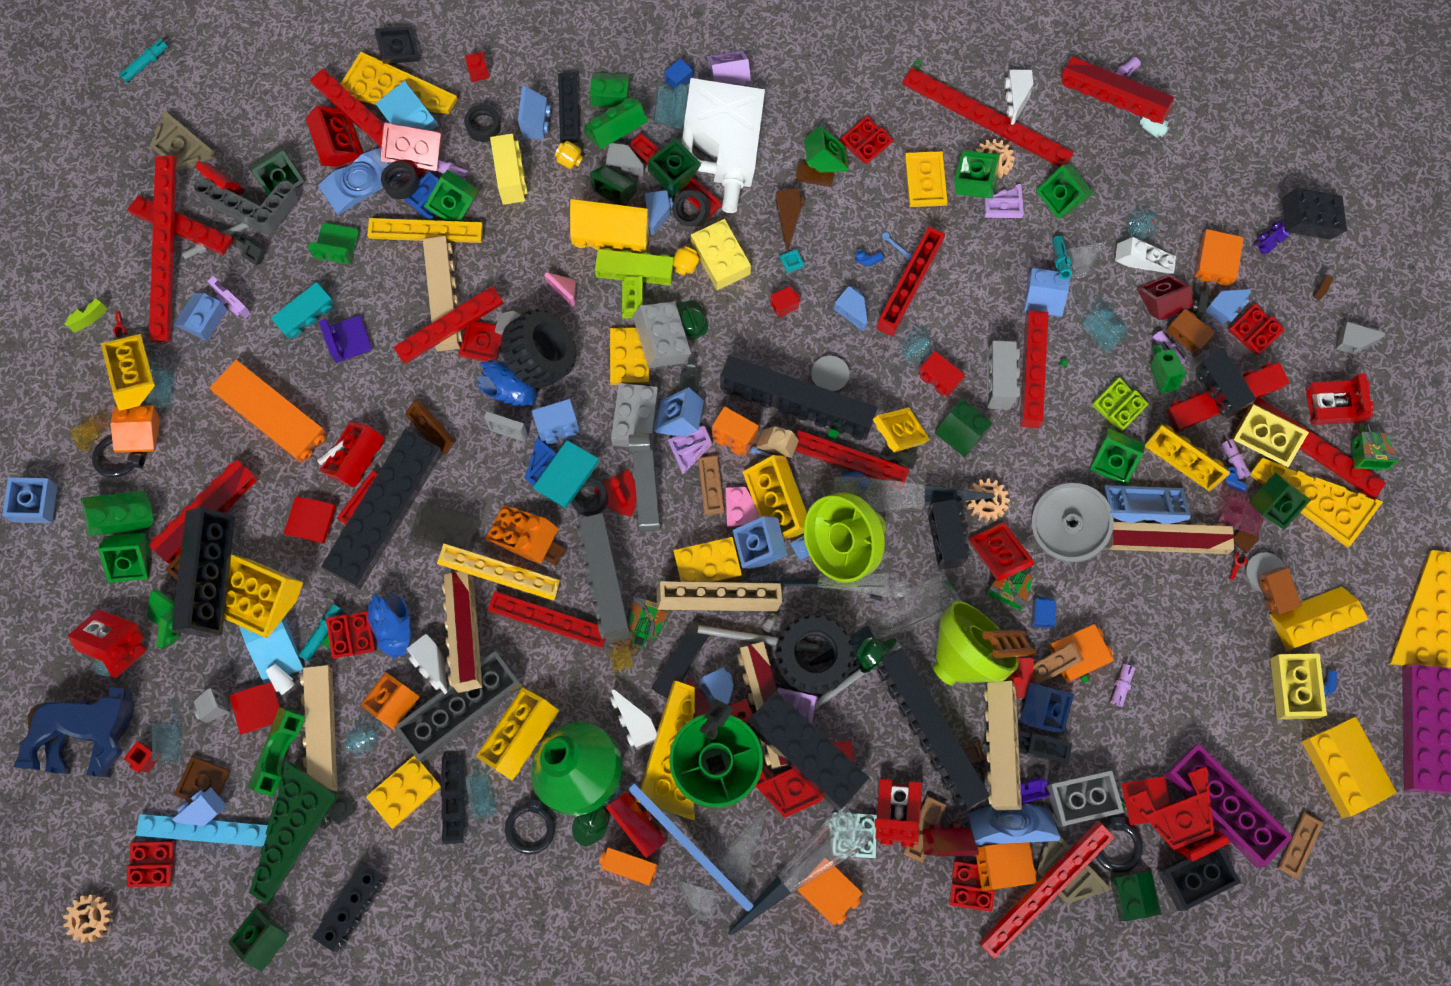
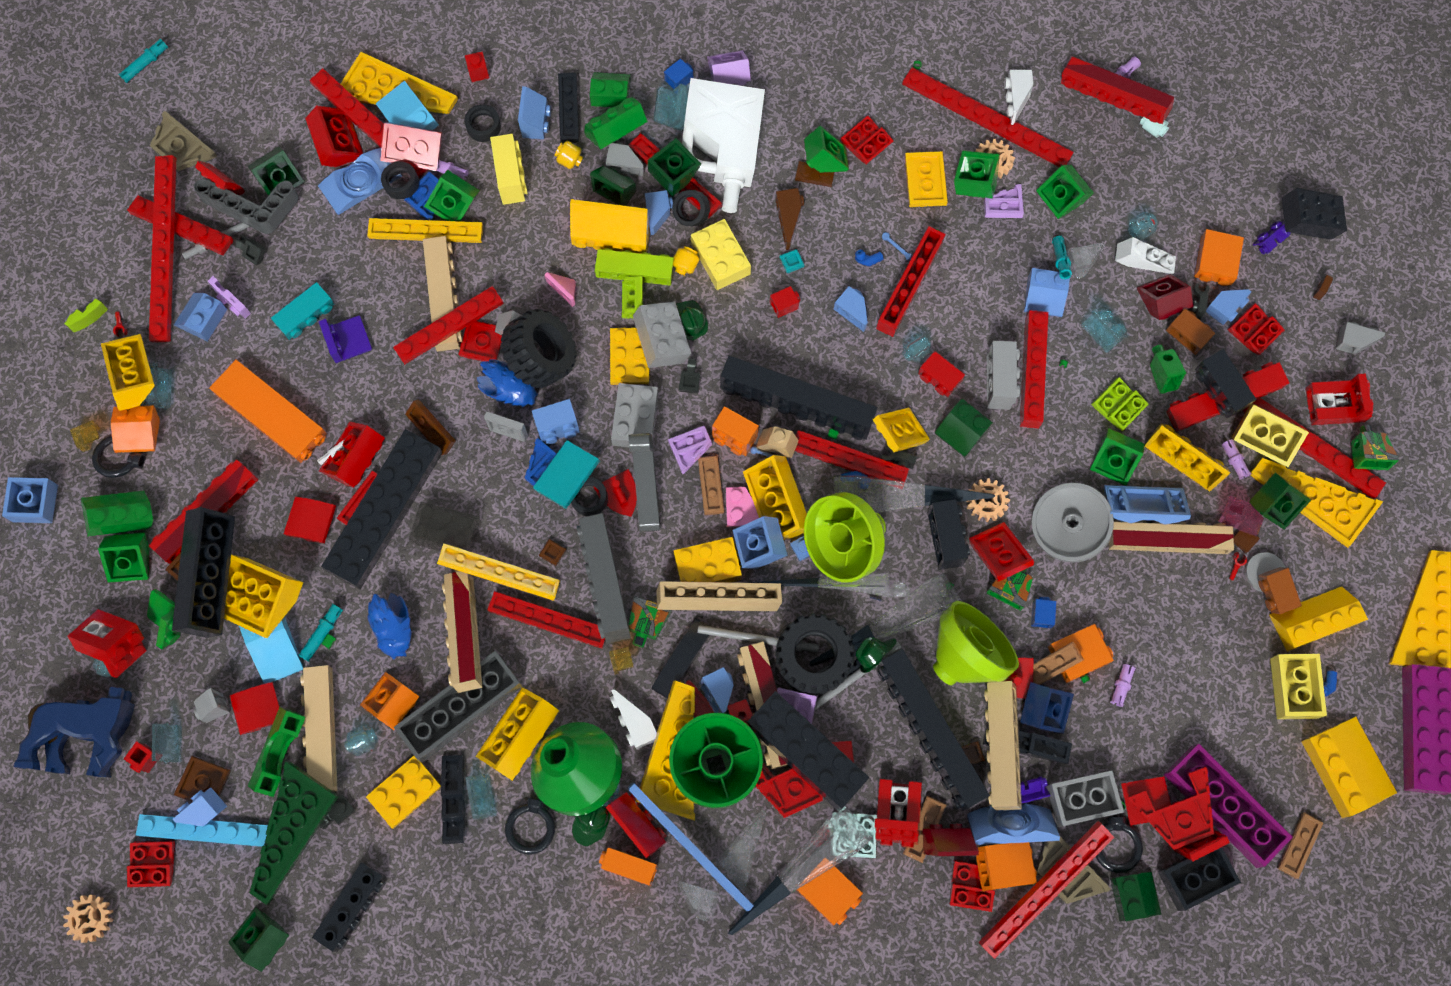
white cone [265,664,295,695] -> none
green bracket [308,223,359,265] -> none
red slope [326,611,376,659] -> none
black plate [374,27,420,64] -> none
white slope [406,634,448,694] -> none
orange slope [485,505,559,564] -> none
medium blue slope [654,387,704,437] -> none
pearl dark grey plate [700,699,733,740] -> none
light grey tile [763,613,779,633] -> none
light grey tile [811,355,850,393] -> none
dark orange bar [982,630,1036,658] -> none
lavender pin [1152,330,1186,364] -> none
blue arm [1225,467,1248,493] -> none

